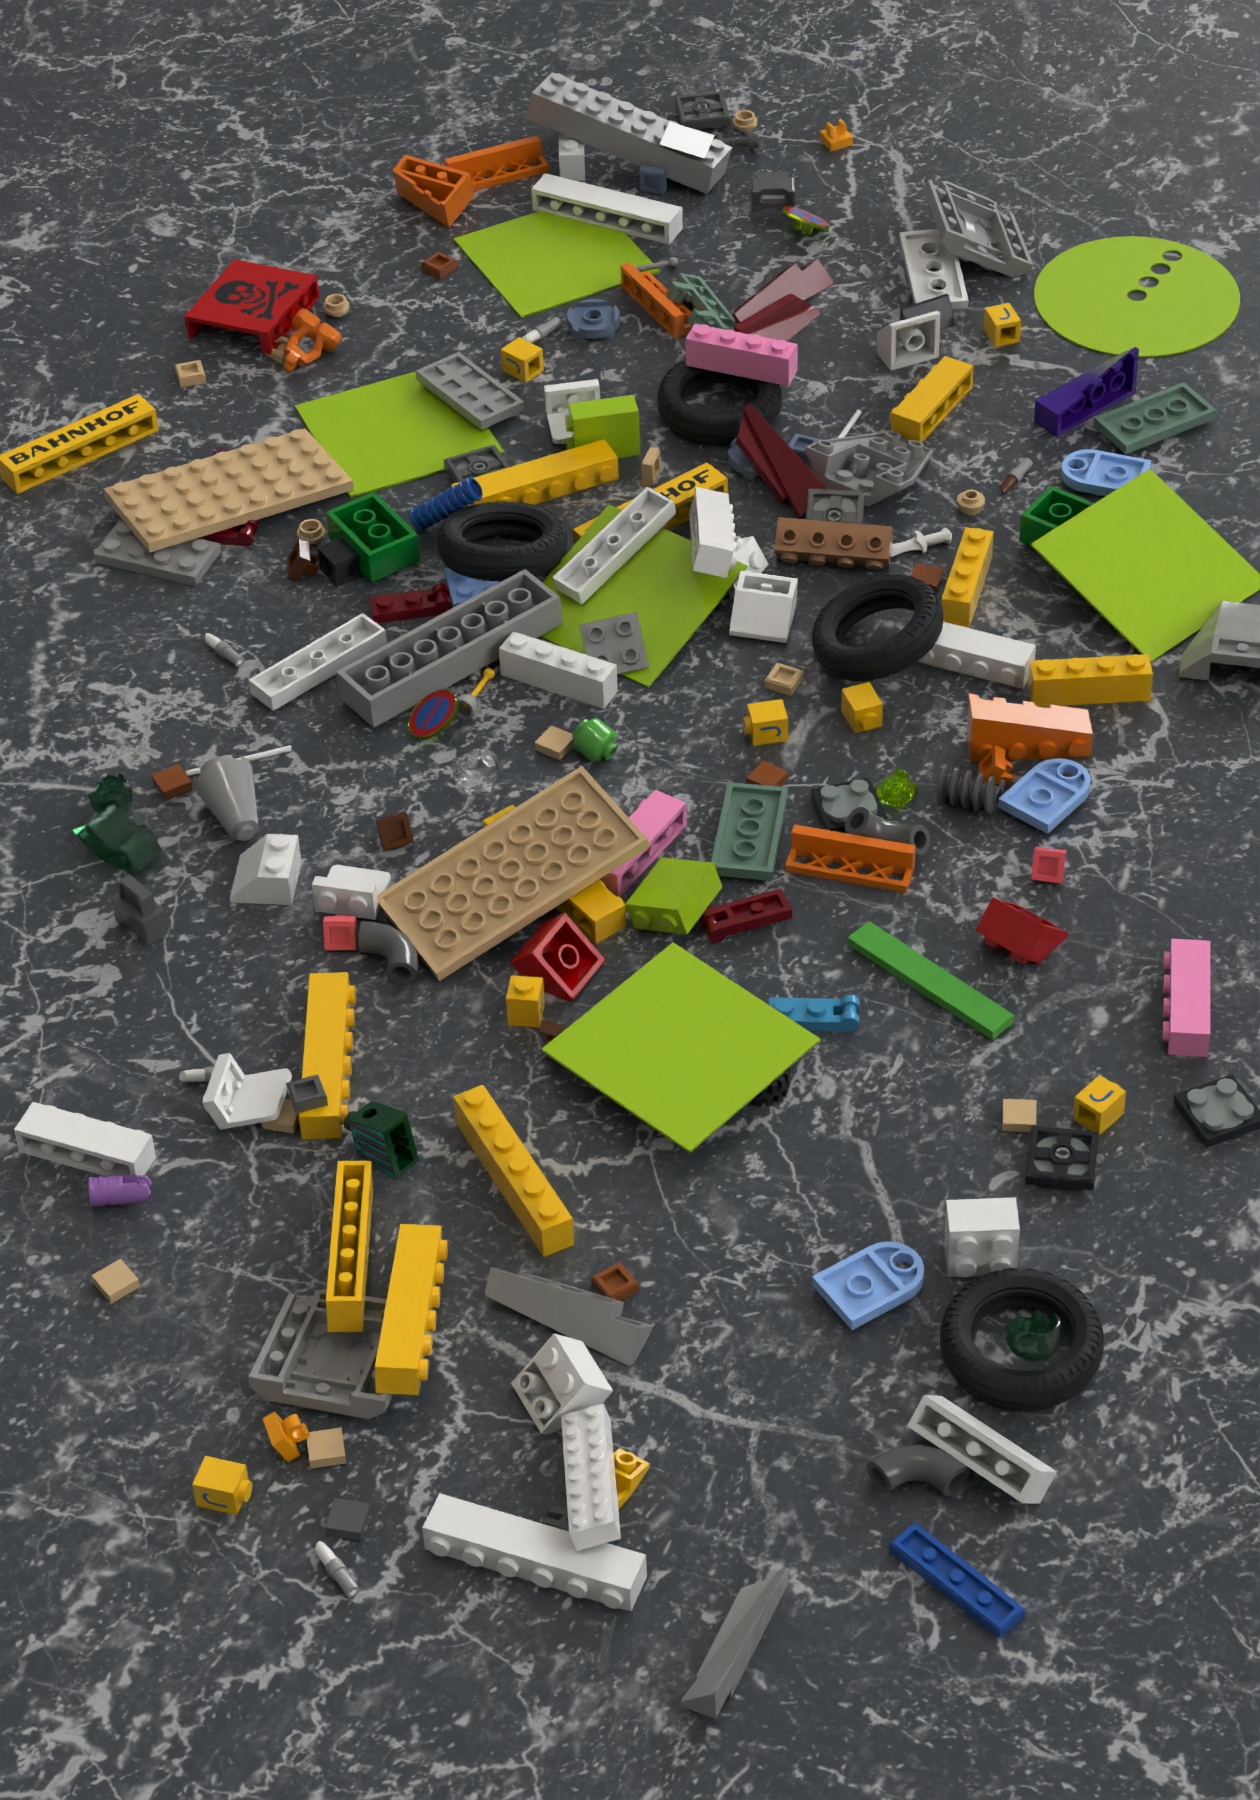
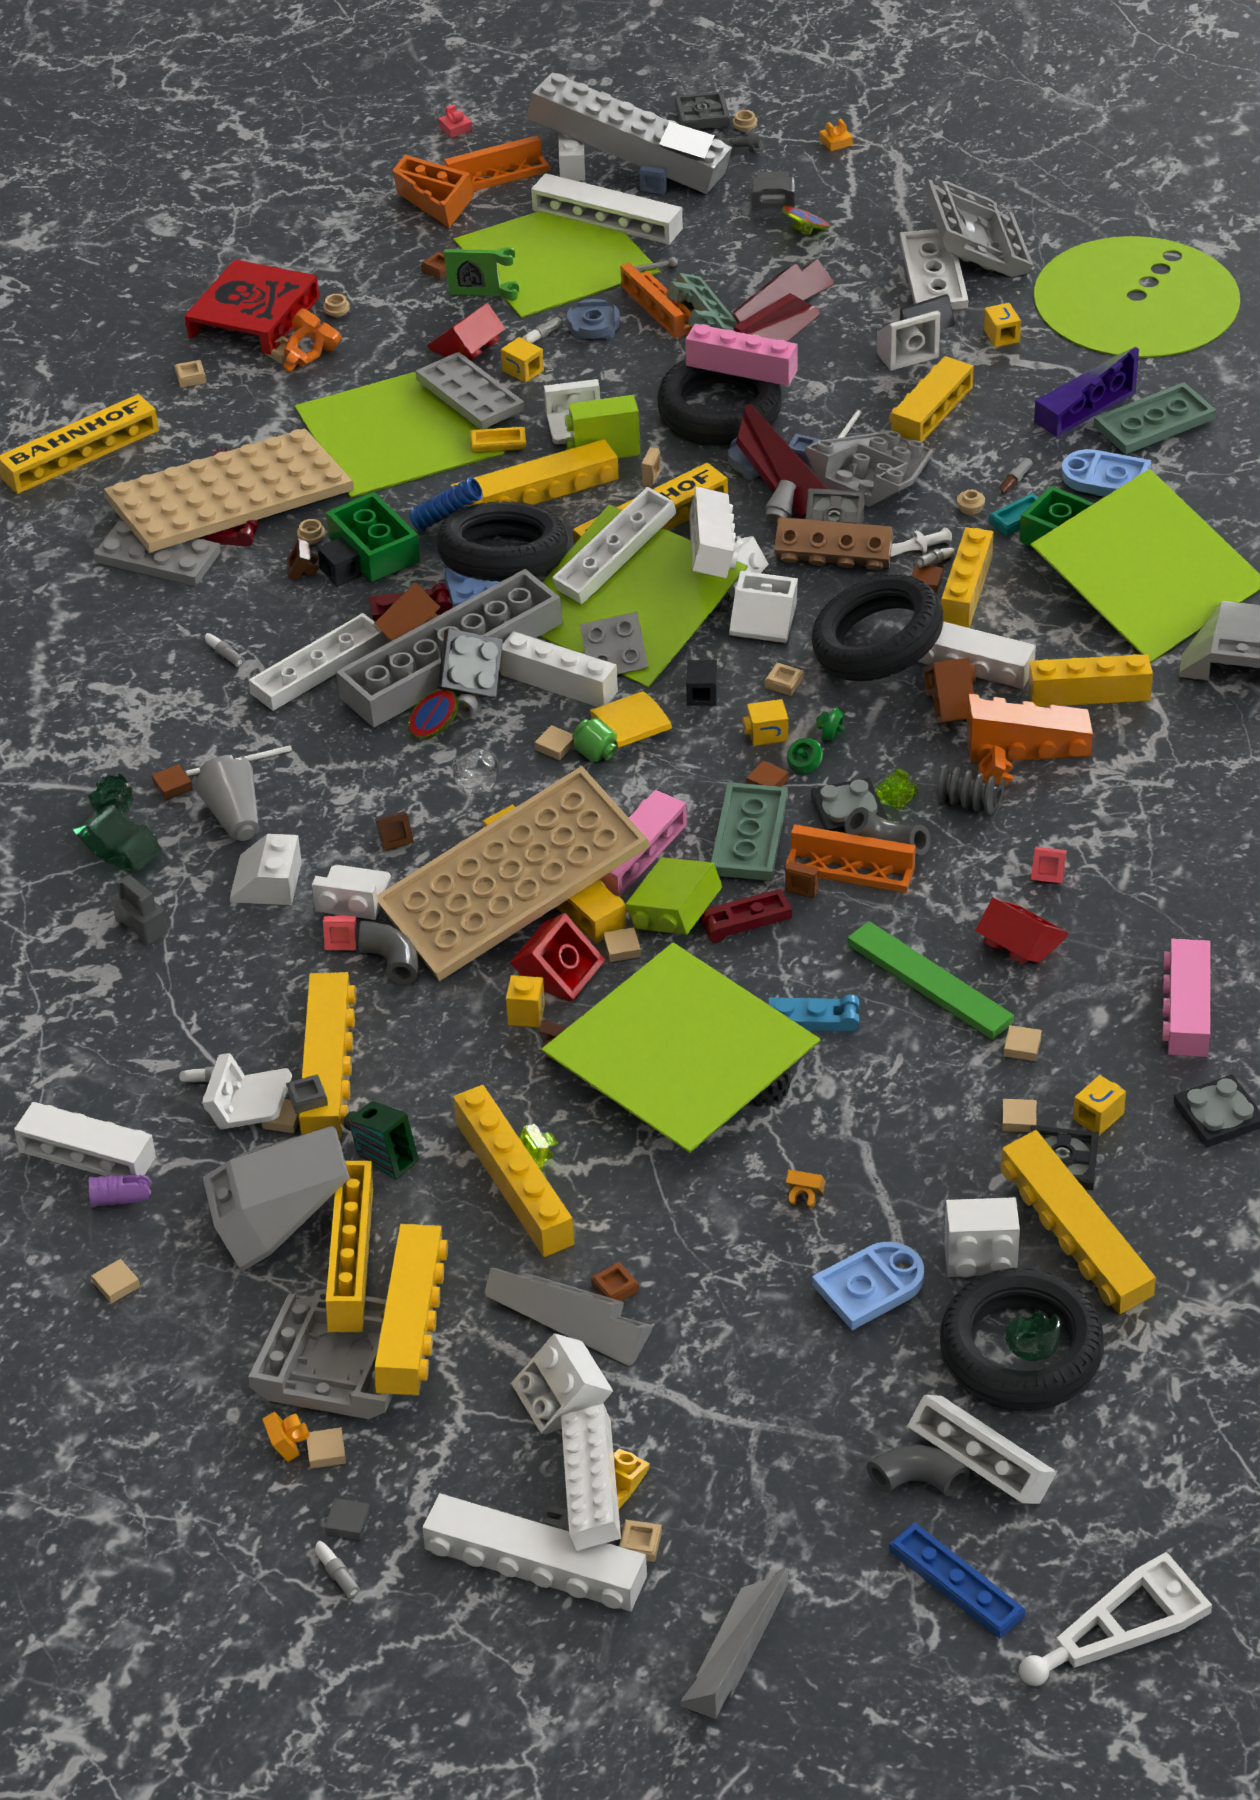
yellow brick [192,1456,252,1515] -> none
dark grey piece [443,445,510,483] -> none
yellow brick [841,682,883,734] -> none
light blue plate [998,758,1091,834] -> none
none -> light grey wedge [203,1126,350,1271]
none -> dark orange brick [372,582,440,642]
none -> slope [427,302,506,361]
none -> coral tile [438,104,472,138]
none -> light grey piece [438,629,503,699]
none -> bright green flag [444,247,520,300]
none -> yellow tile [470,427,526,452]
none -> clear neon green tile [519,1124,558,1171]
none -> yellow slope [590,691,672,748]
none -> tan tile [603,927,641,962]
none -> tan tile [619,1519,662,1562]
none -> black brick [686,660,718,706]
none -> light grey cone [764,480,796,523]
none -> dark orange tile [785,861,818,898]
none -> light orange tile [786,1169,826,1208]
none -> green hat [787,738,823,774]
none -> green hat [816,707,845,741]
none -> light grey piece [915,548,955,568]
none -> dark orange brick [922,657,978,724]
none -> teal tile [989,493,1038,536]
none -> yellow brick [1000,1130,1156,1315]
none -> tan tile [1004,1025,1042,1061]
none -> white plate [1019,1552,1212,1686]

